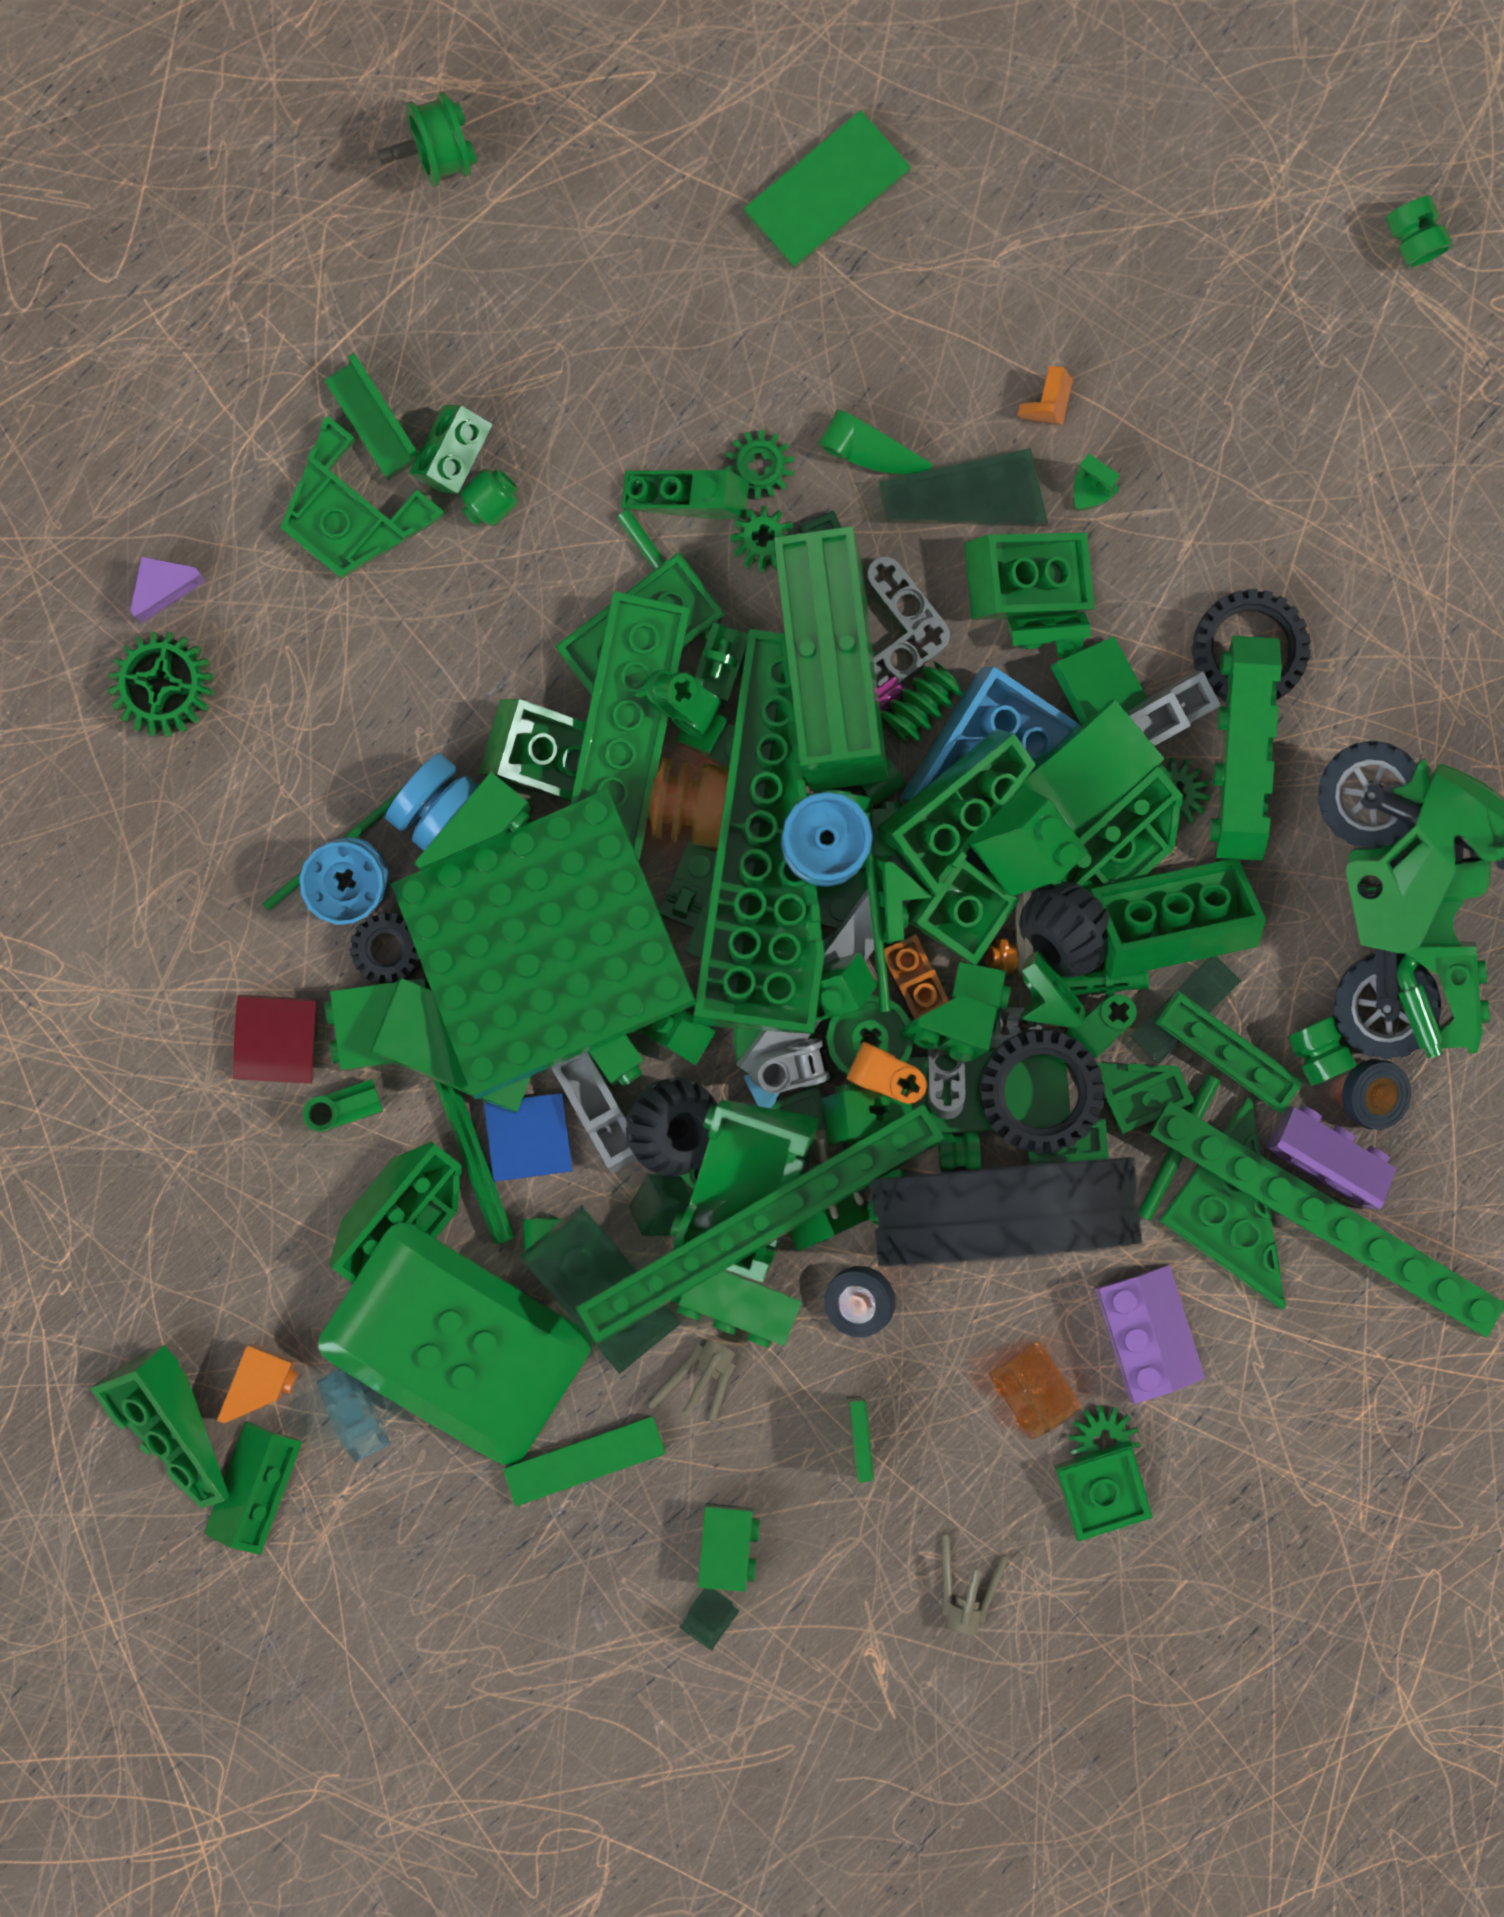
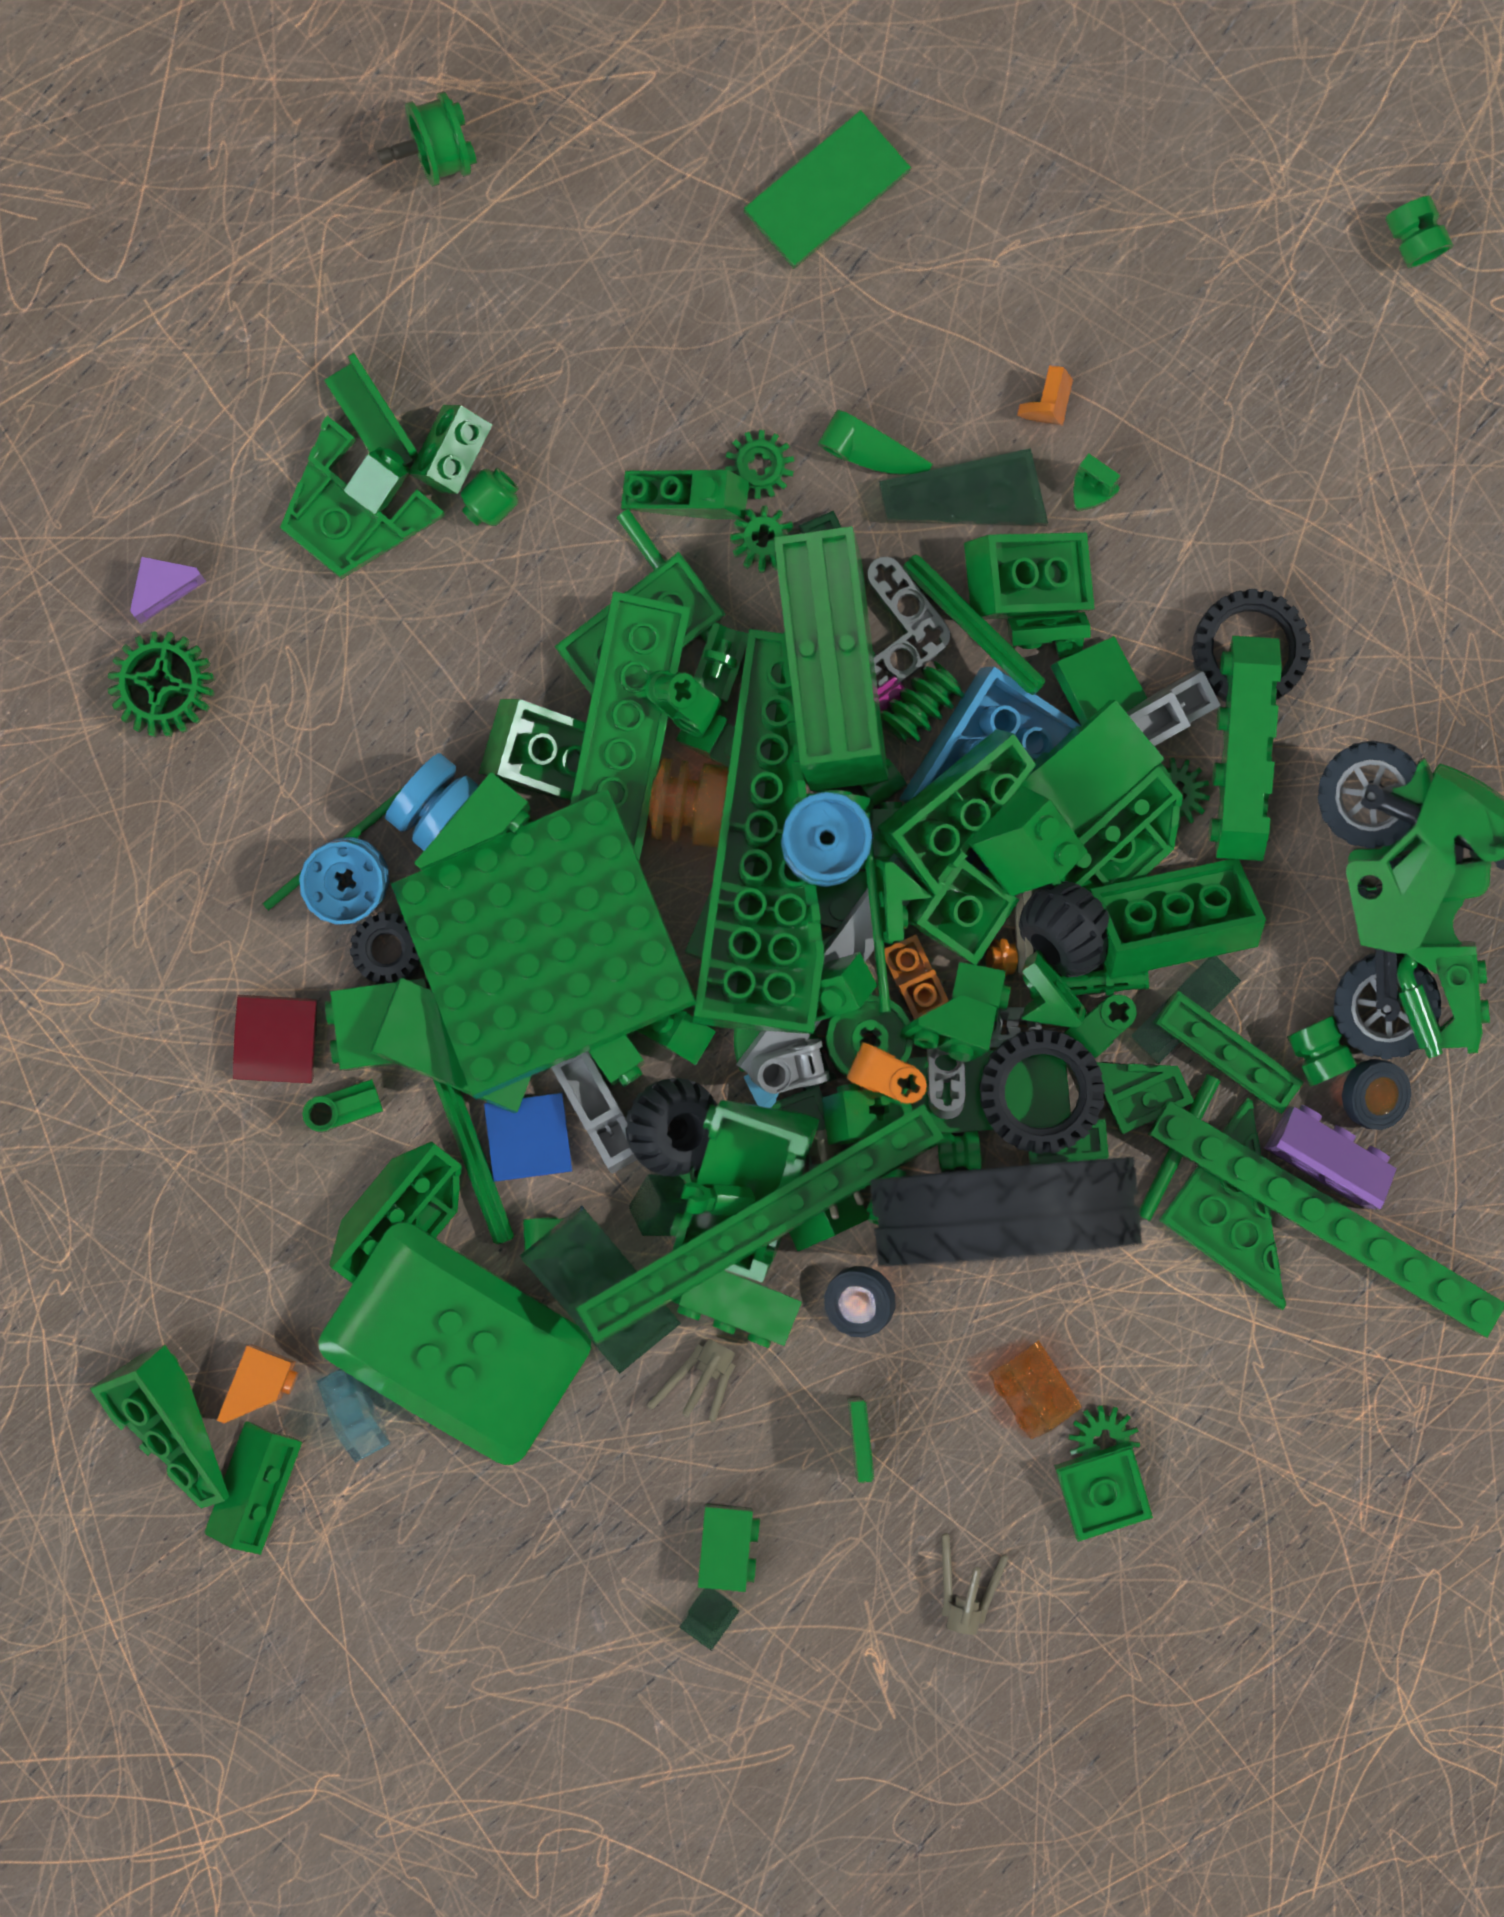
green tile [503,1416,666,1507] -> none
green hinge [659,841,717,929] -> none
medium lavender slope [1094,1265,1205,1404] -> none
none -> brick [344,447,411,515]
none -> green bar [681,1182,755,1216]
none -> green axle [903,555,1045,695]

